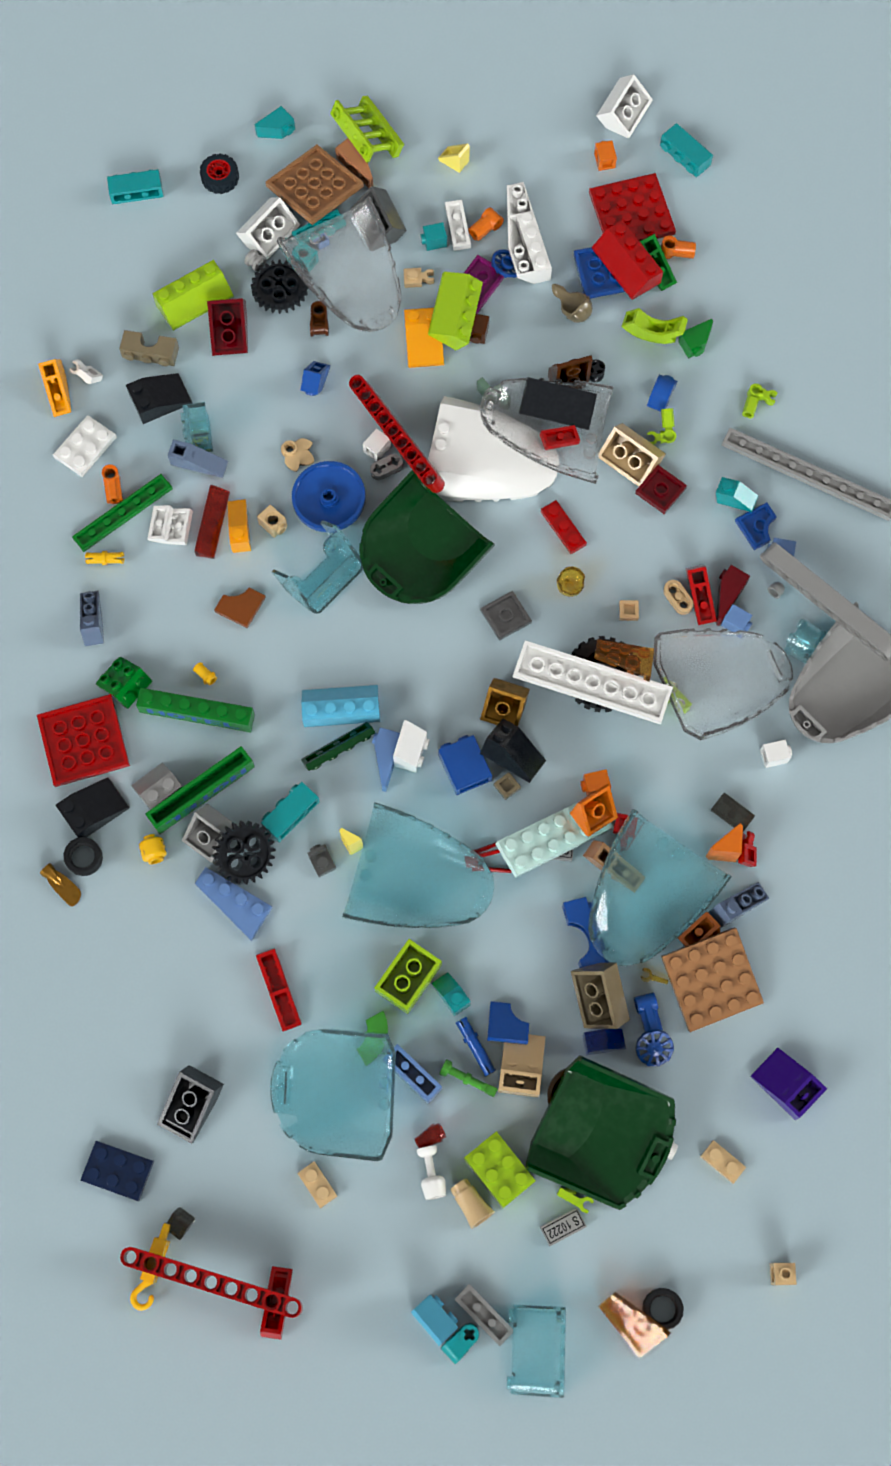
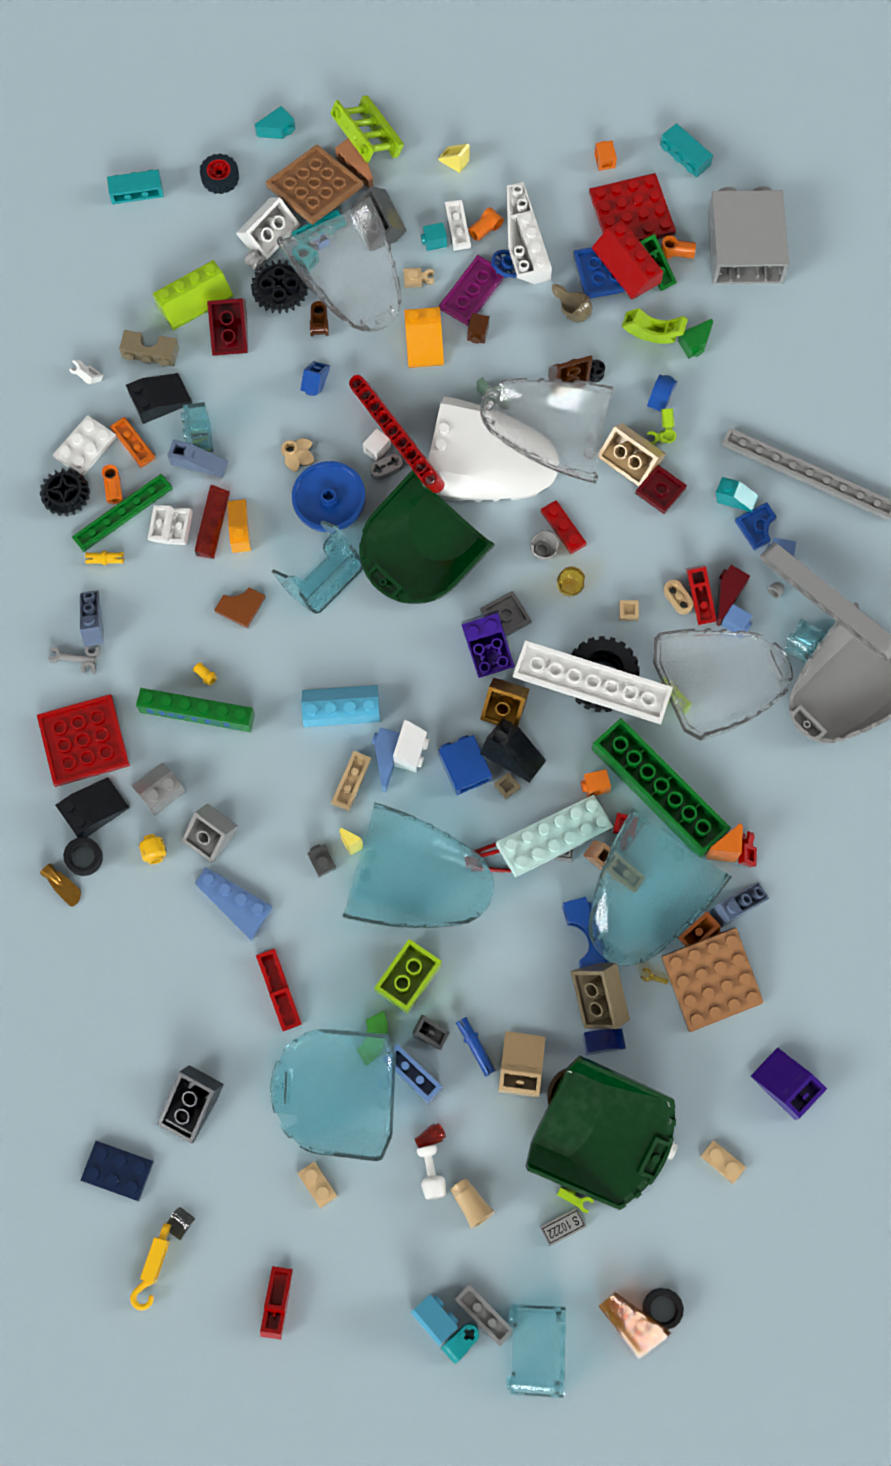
light orange slope [38,359,72,417] -> none
green bracket [96,657,152,709] -> none
red beam [120,1247,303,1318] -> none
green brick [145,746,255,835] -> none
black gear [211,820,276,885] -> none
tan brick [257,505,287,538] -> none
teal brick [261,782,320,843] -> none
dark green plate [301,722,375,771] -> none
lime slope [428,272,483,350] -> none
teal slope [432,972,471,1017] -> none
bright green piece [439,1059,498,1097] -> none
lime brick [464,1131,536,1209] -> none
blue tile [487,1001,529,1044] -> none
black tile [519,377,597,430] -> none
red plate [539,425,580,450] -> none
orange slope [570,784,618,837] -> none
clear orange wing [594,639,654,682] -> none
white slope [596,74,653,138] -> none
blue piece [634,992,663,1032] -> none
blue wheel [635,1029,674,1067] -> none
clear smoke slope [711,793,755,832] -> none
lime bar [742,383,778,419] -> none
white brick [760,739,792,768] -> none
tan brick [770,1263,797,1285] -> none
none -> black gear [40,468,90,517]
none -> light grey bar [48,646,100,674]
none -> orange tile [110,416,156,468]
none -> tan plate [331,751,372,811]
none -> dark grey slope [412,1014,450,1050]
none -> dark purple slope [461,610,515,678]
none -> light grey hair [530,530,559,560]
none -> green brick [591,718,731,859]
none -> light grey brick [708,186,789,284]

